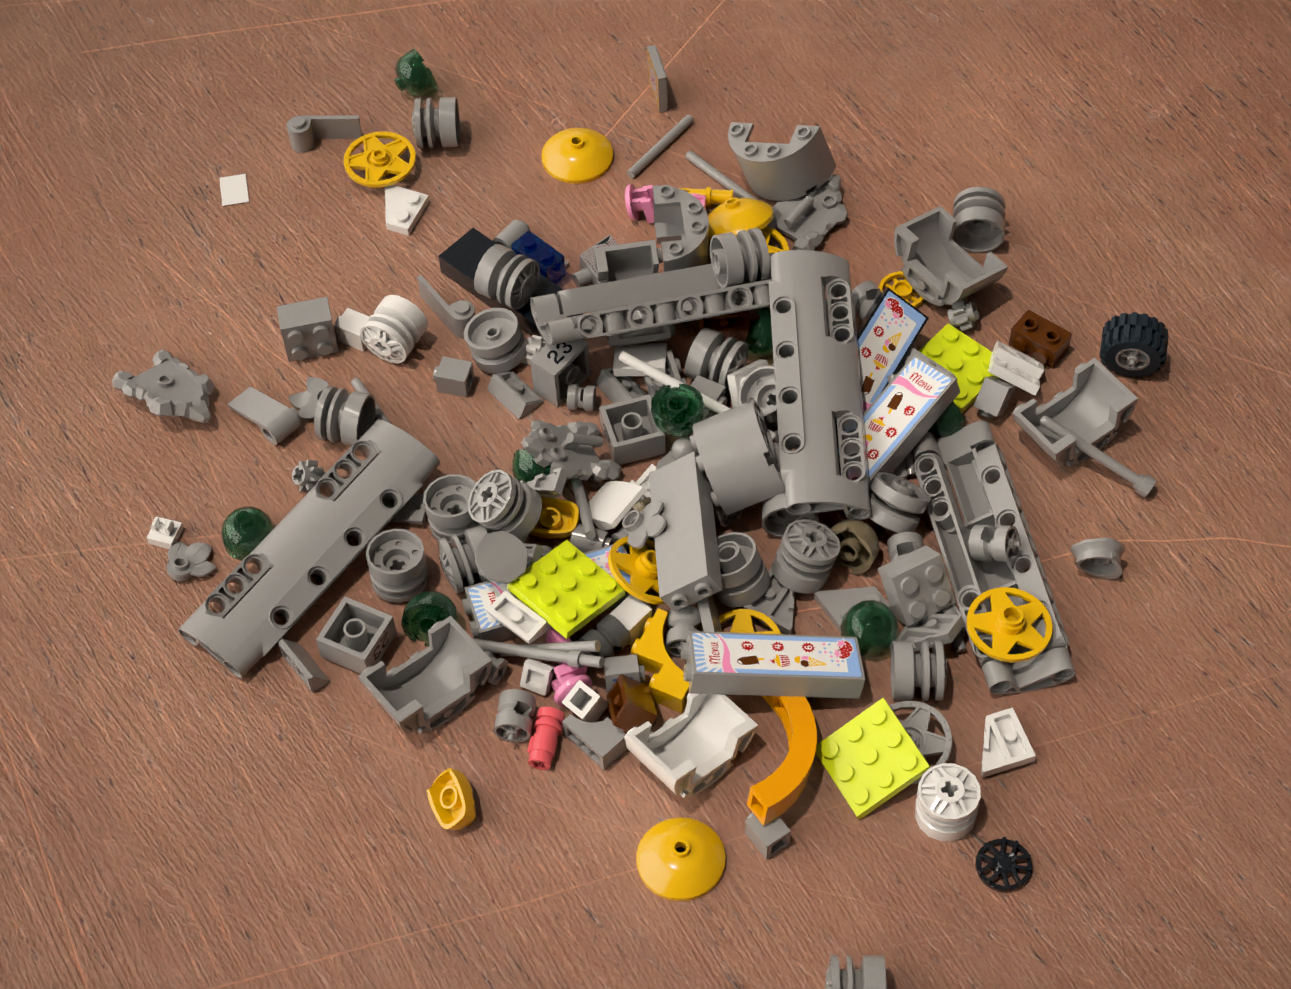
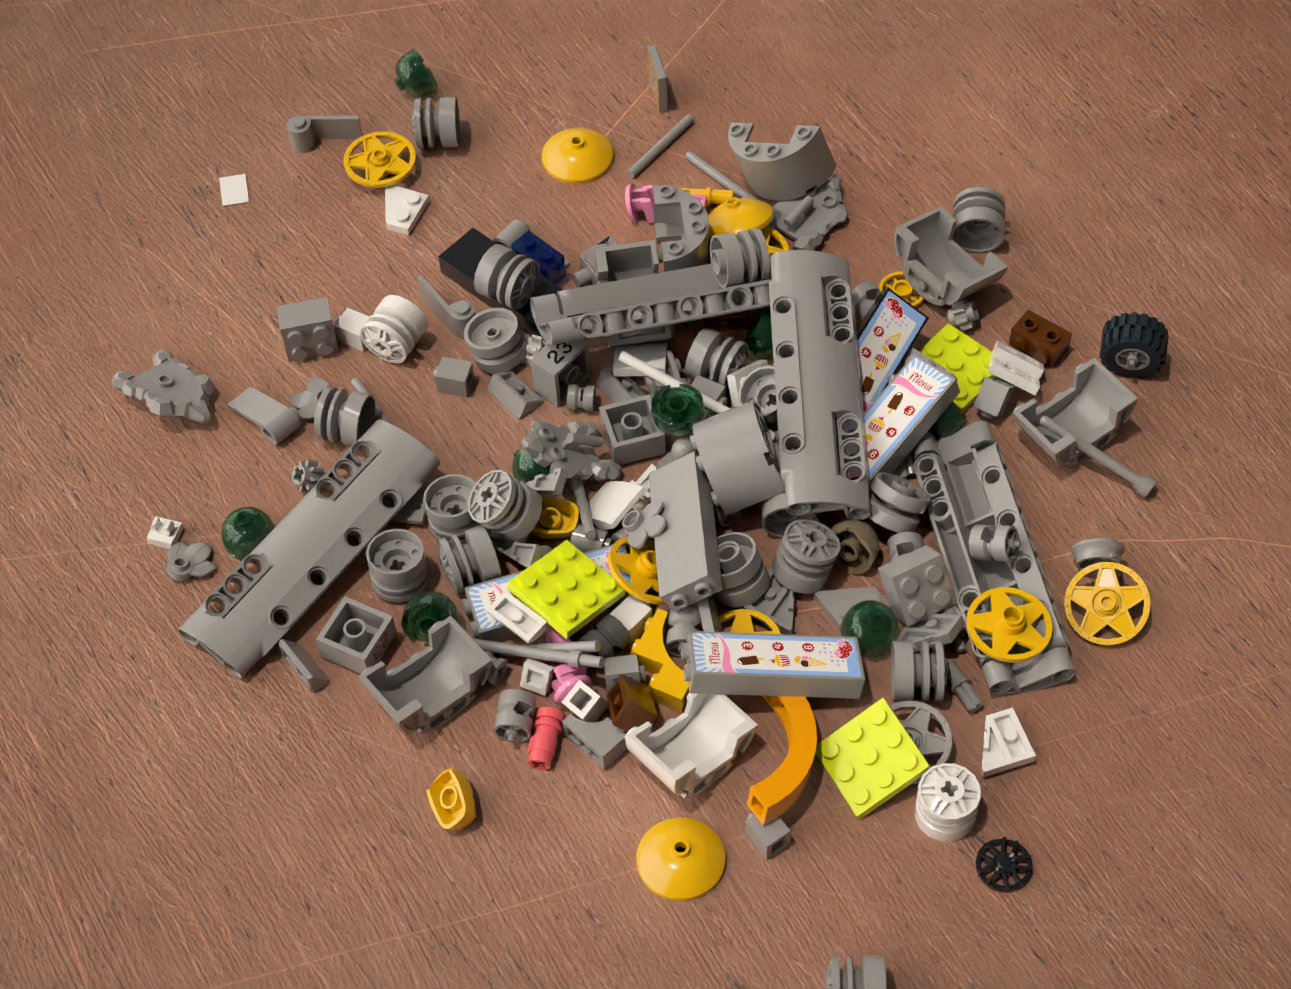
light grey hat [474,531,527,584] -> none
none -> light grey axle [947,659,983,713]
none -> yellow wheel [1064,562,1150,646]

